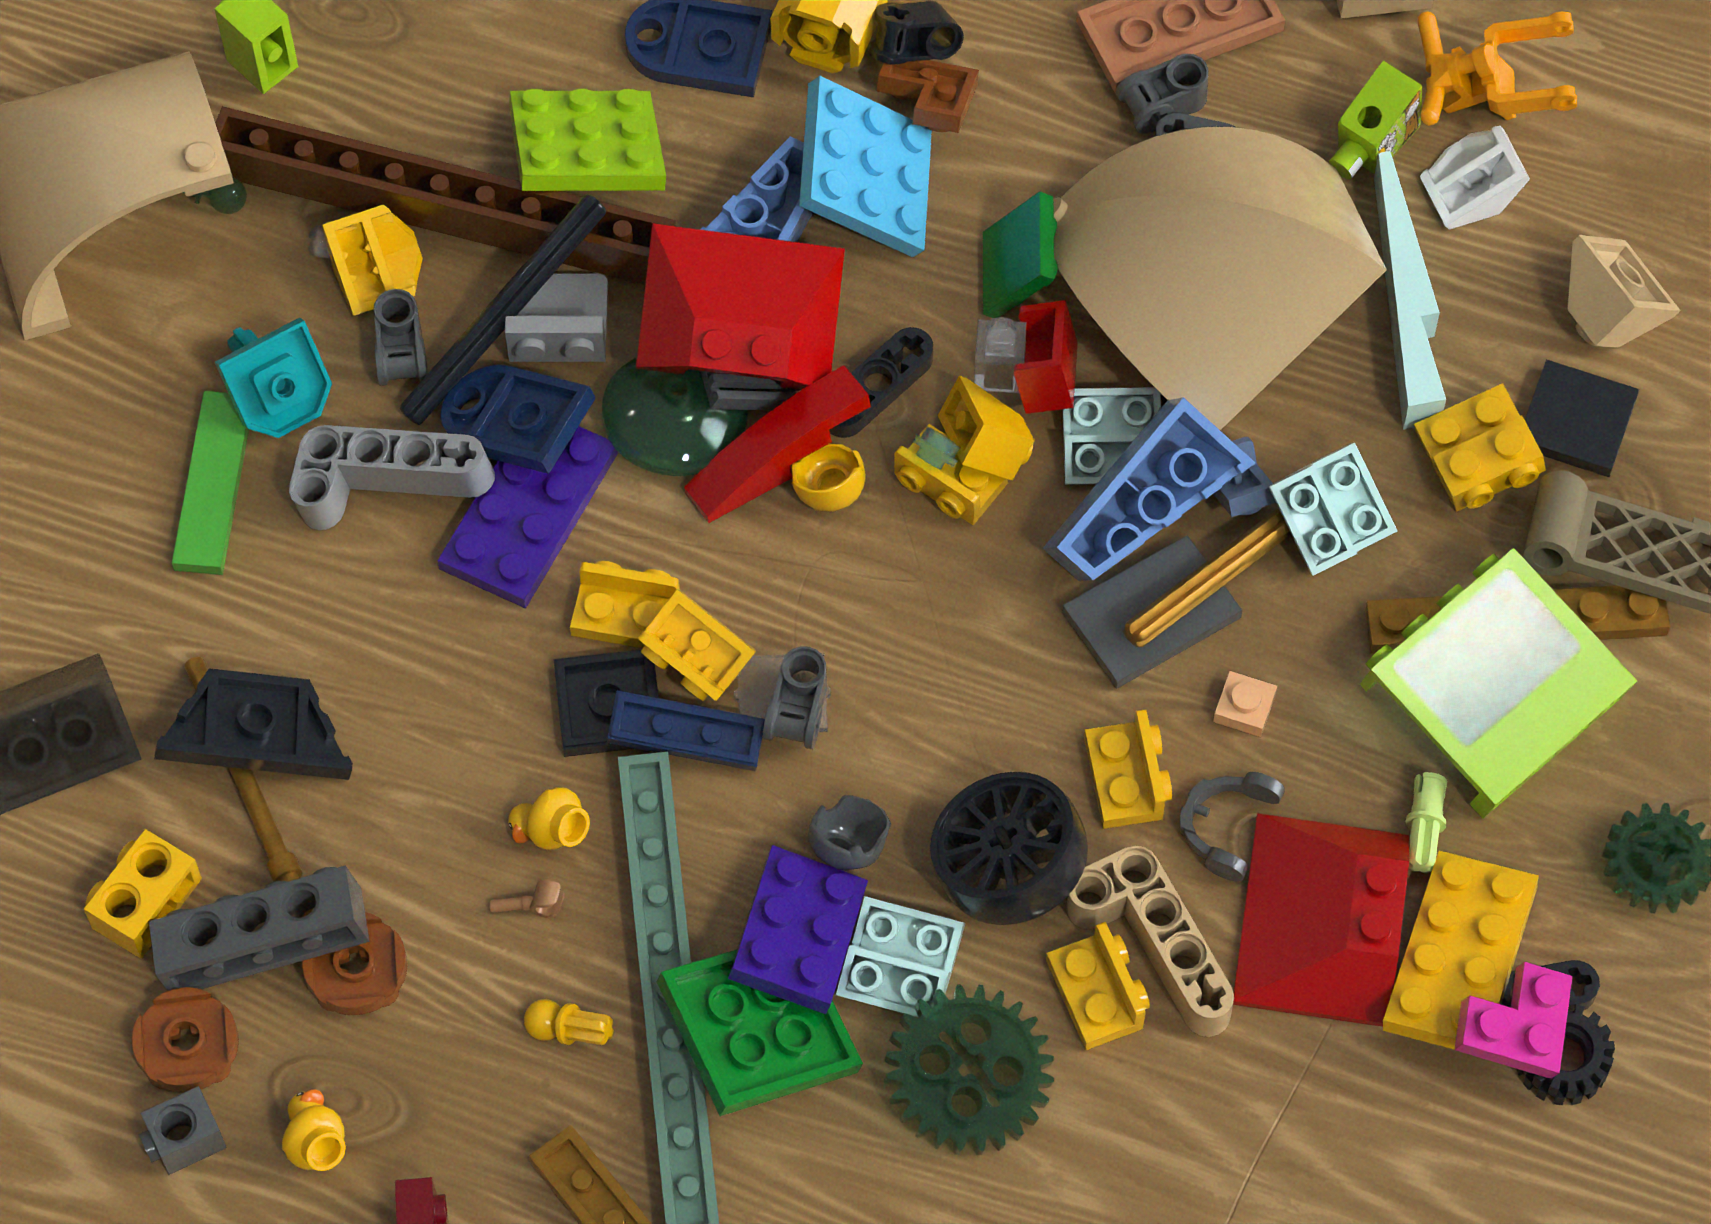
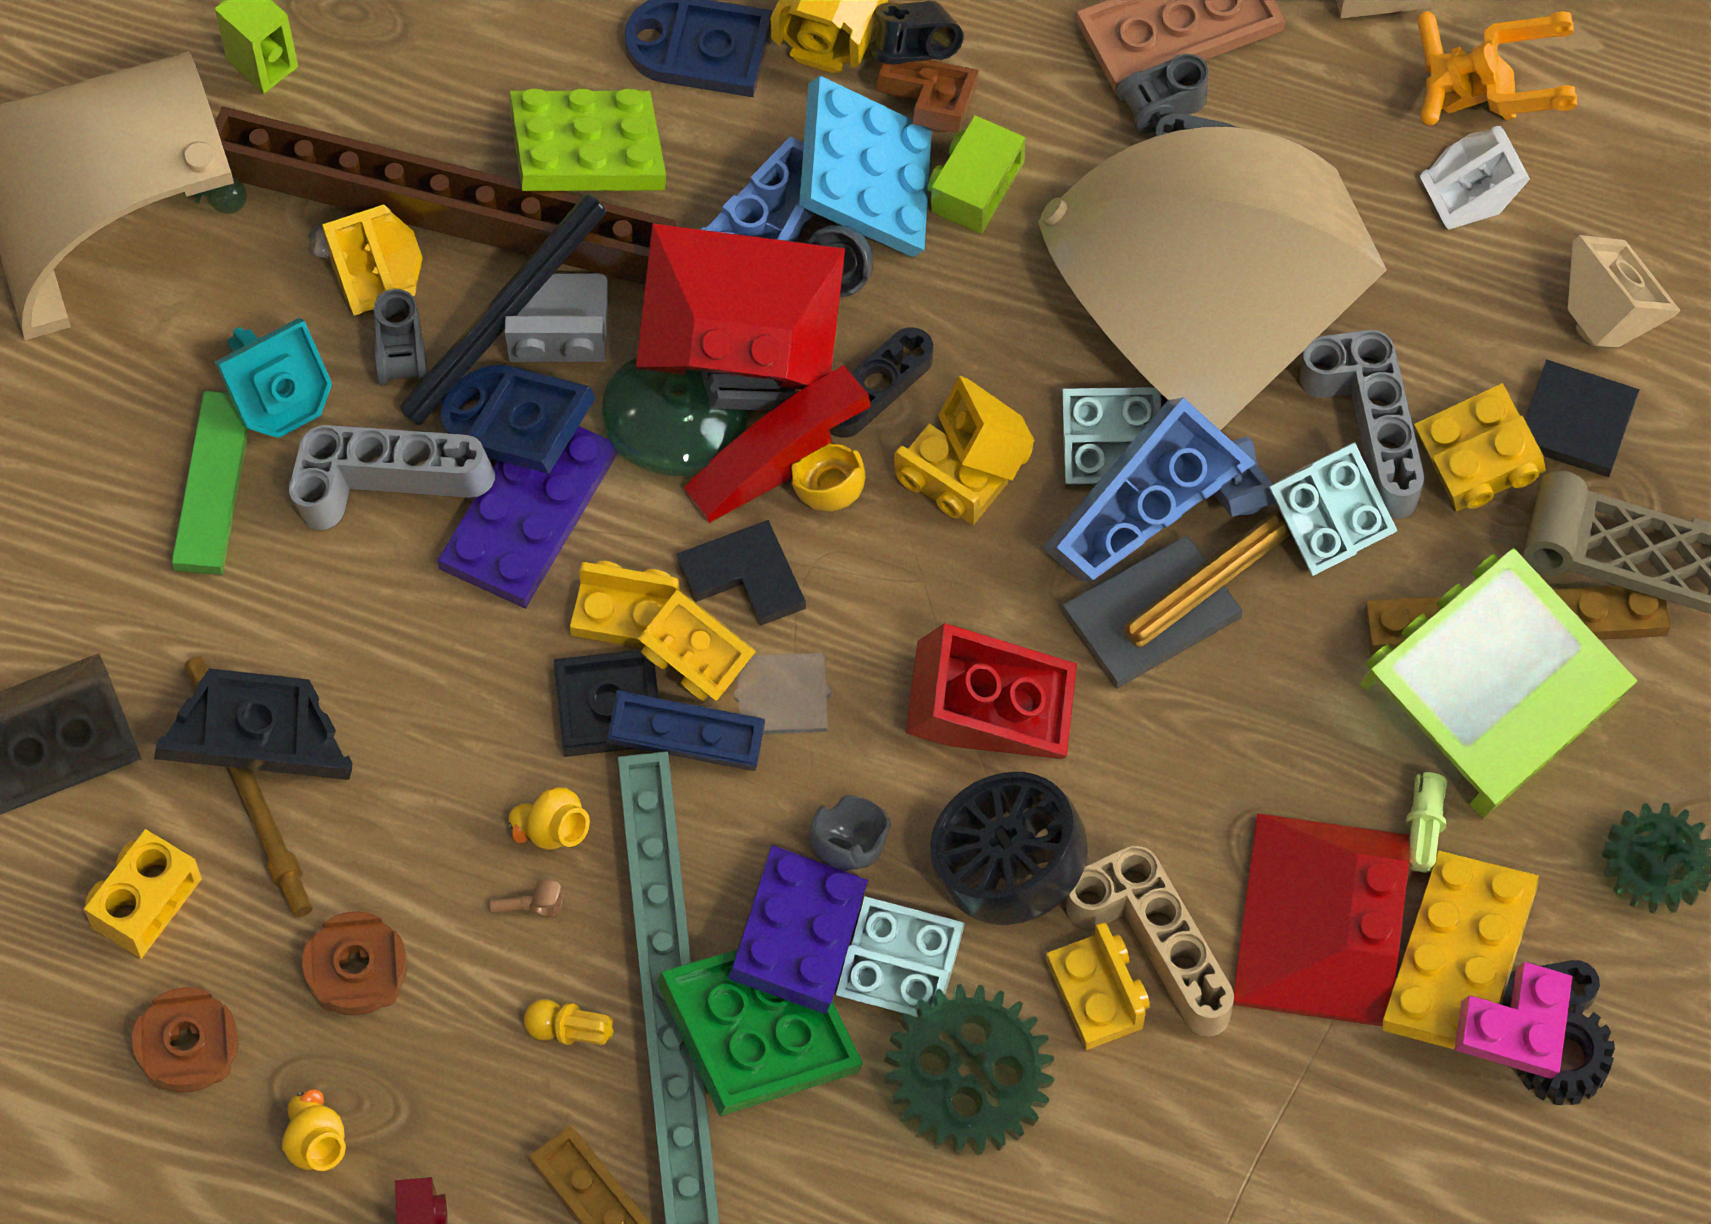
dark grey brick [138,1086,227,1175] -> none
dark grey brick [149,865,370,991] -> none
dark grey piece [763,646,827,750] -> none
clear light blue plate [913,426,961,470] -> none
clear brick [974,317,1027,393] -> none
green tile [983,191,1058,319] -> none
red panel [1014,300,1078,414] -> none
yellow bracket [1084,709,1172,829] -> none
dark grey piece [1180,772,1285,882] -> none
light nougat plate [1213,671,1278,737] -> none
lime torso [1329,60,1422,179] -> none
light aqua slope [1374,151,1446,430] -> none
none -> black tile [677,520,806,626]
none -> dark grey hair [806,225,873,297]
none -> red slope [906,623,1077,759]
none -> lime brick [927,115,1026,234]
none -> light grey beam [1299,330,1424,519]

